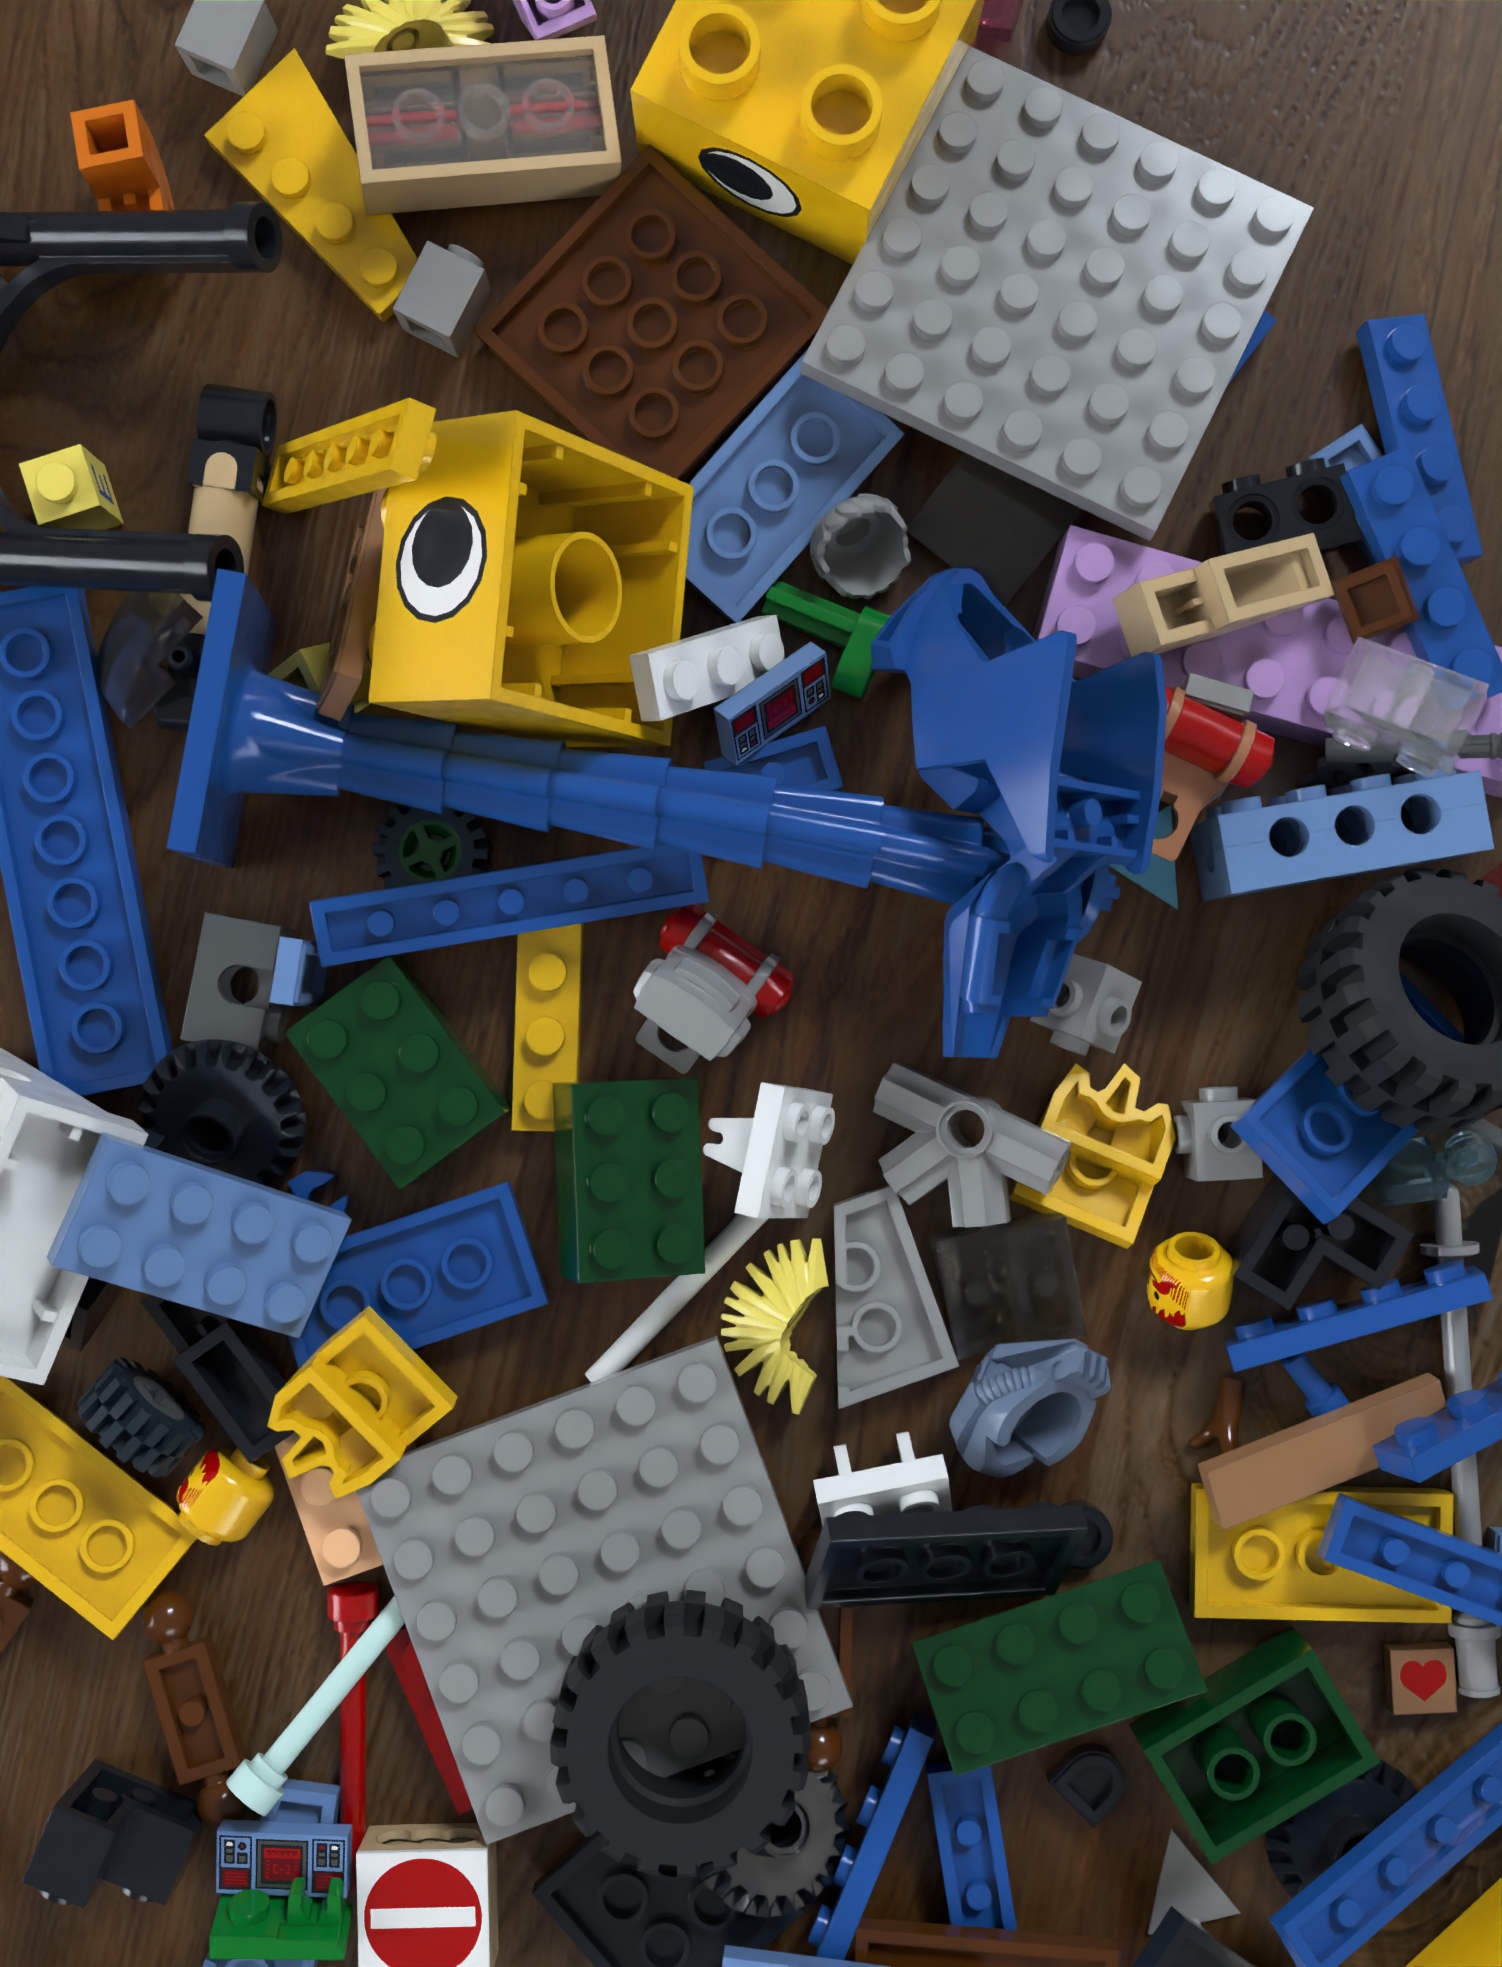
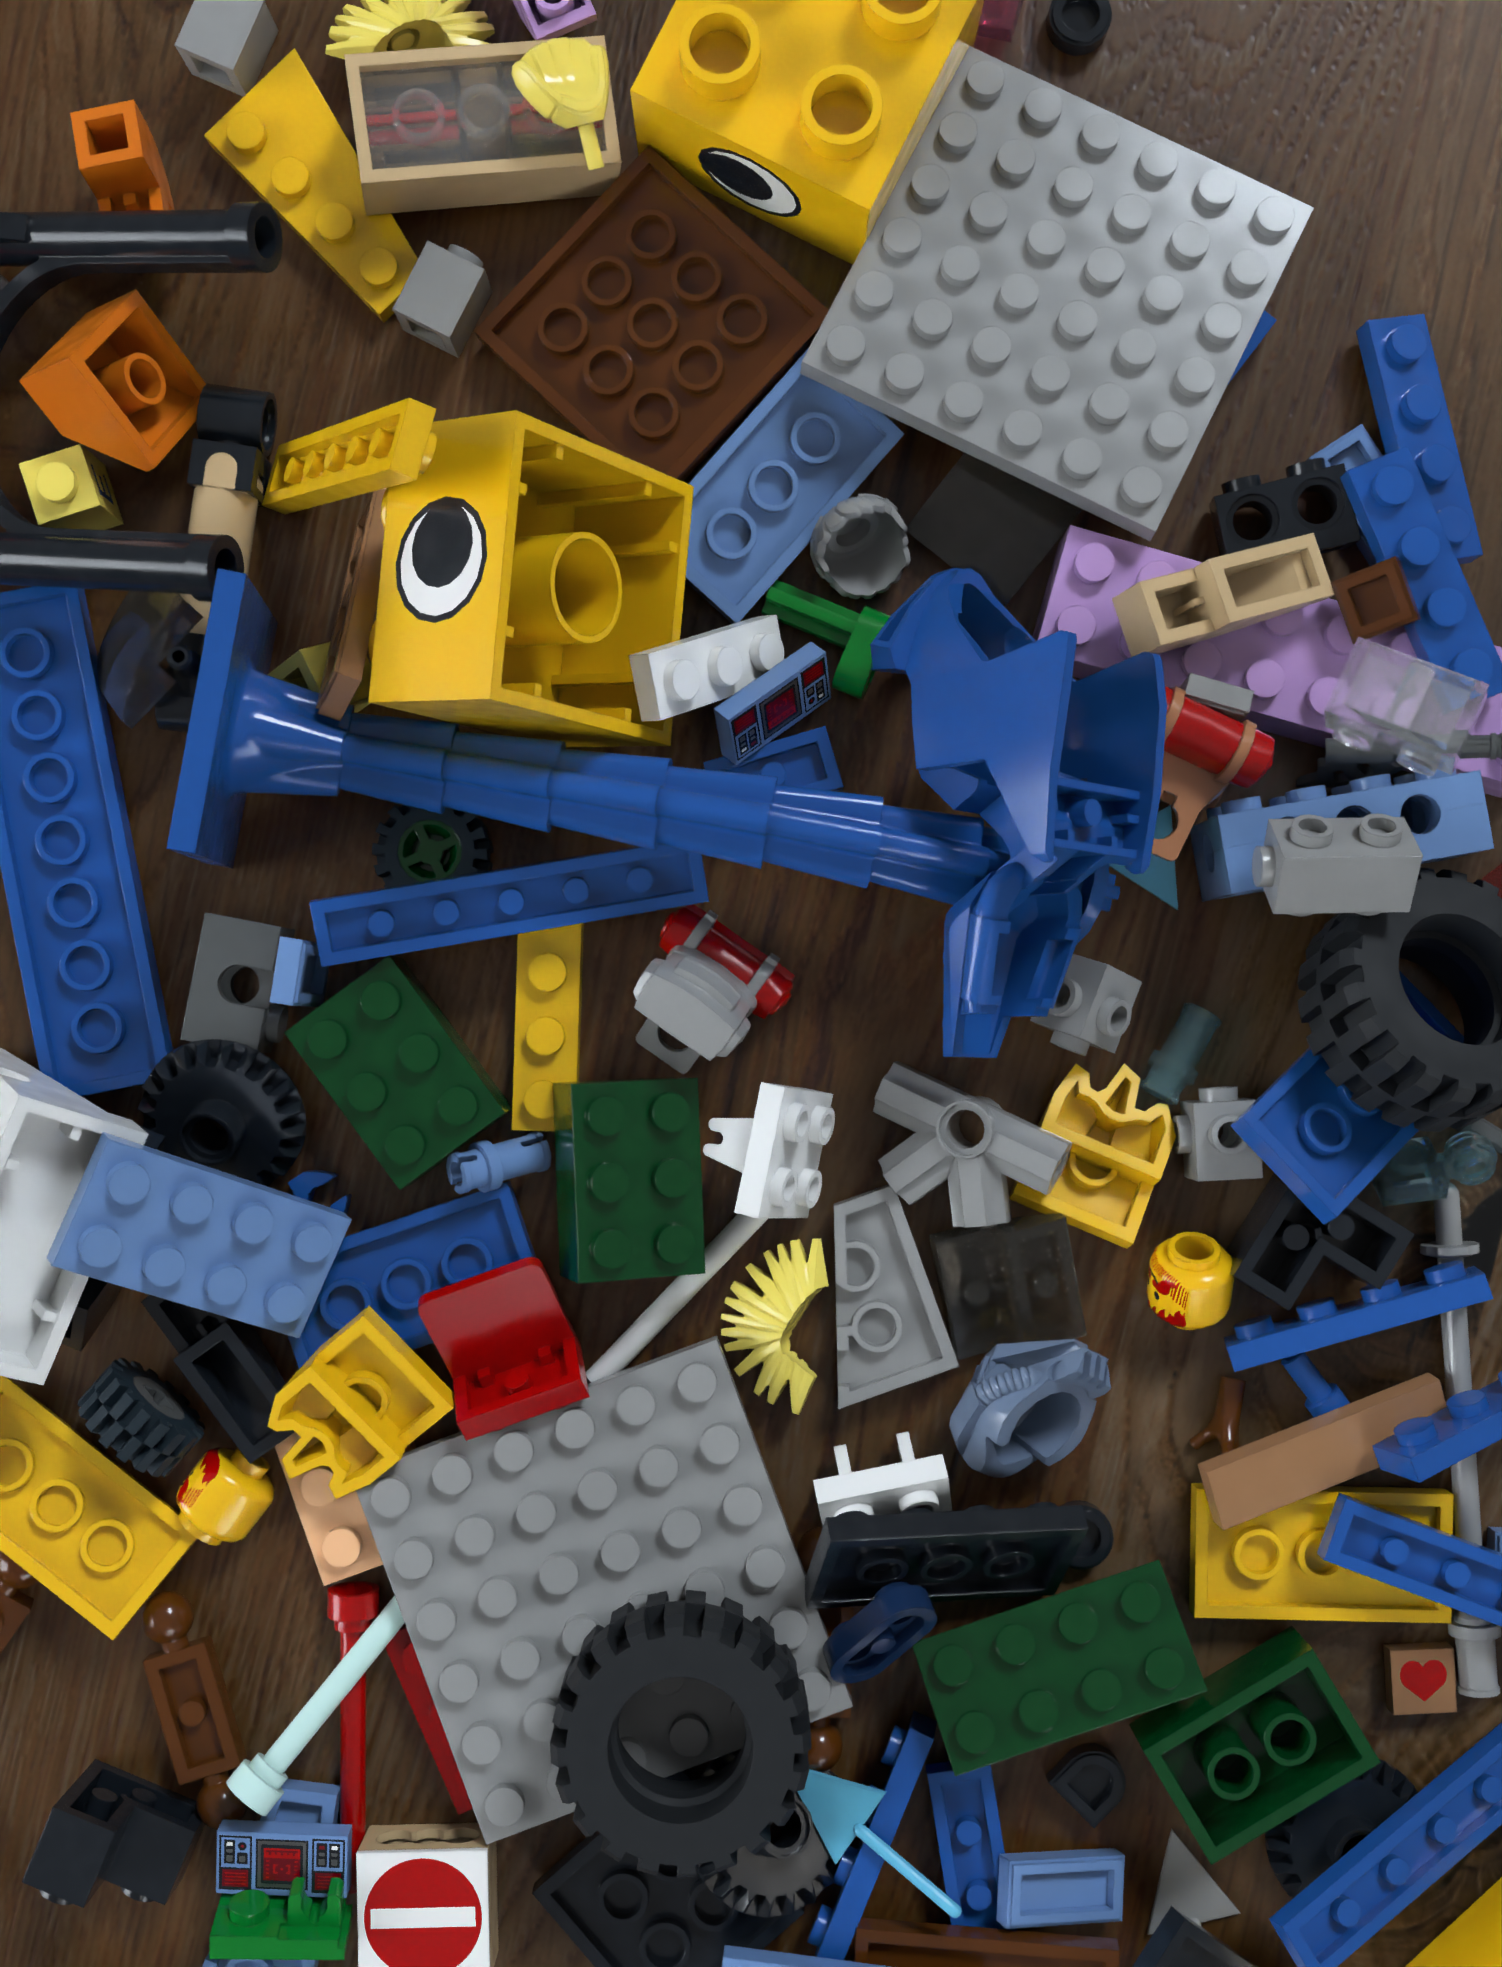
none -> orange slope [19,289,206,472]
none -> red bracket [418,1257,590,1441]
none -> medium blue pin [446,1131,551,1194]
none -> light yellow piece [511,37,609,170]
none -> medium azure piece [797,1769,962,1918]
none -> dark blue plate [822,1582,937,1683]
none -> medium blue tile [996,1848,1125,1929]
none -> clear light blue pin [1139,1003,1222,1106]
none -> light grey brick [1252,814,1423,917]

